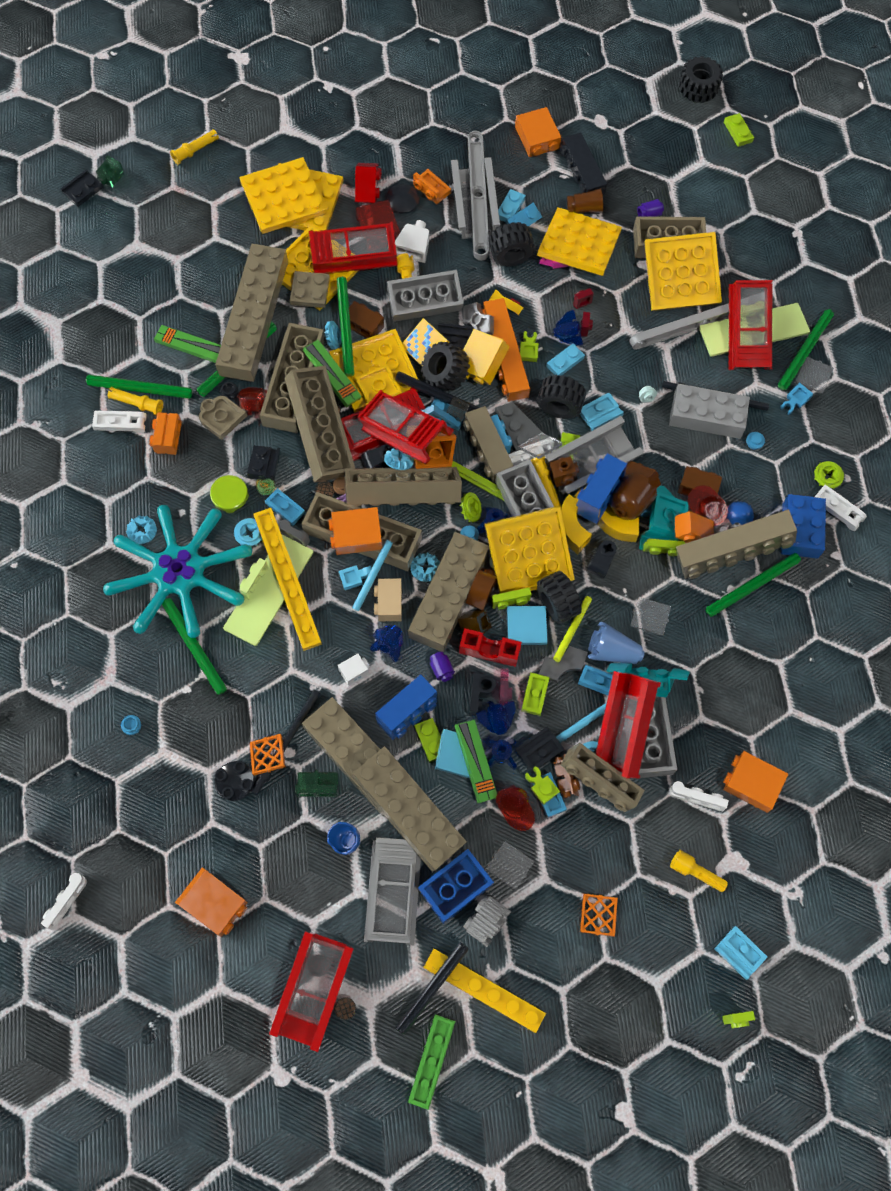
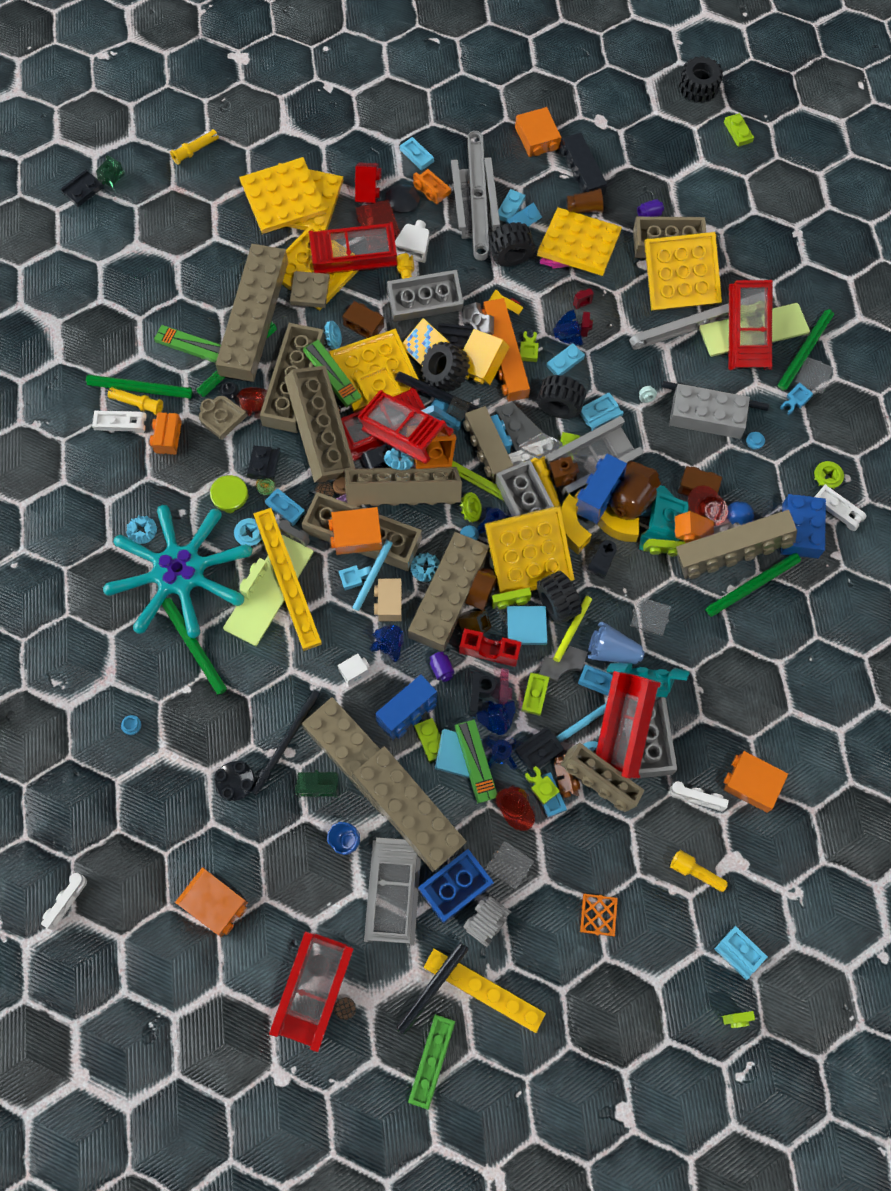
orange window [250,734,285,776] -> none
green axle [337,276,354,377] -> none
none -> medium azure plate [400,137,434,171]

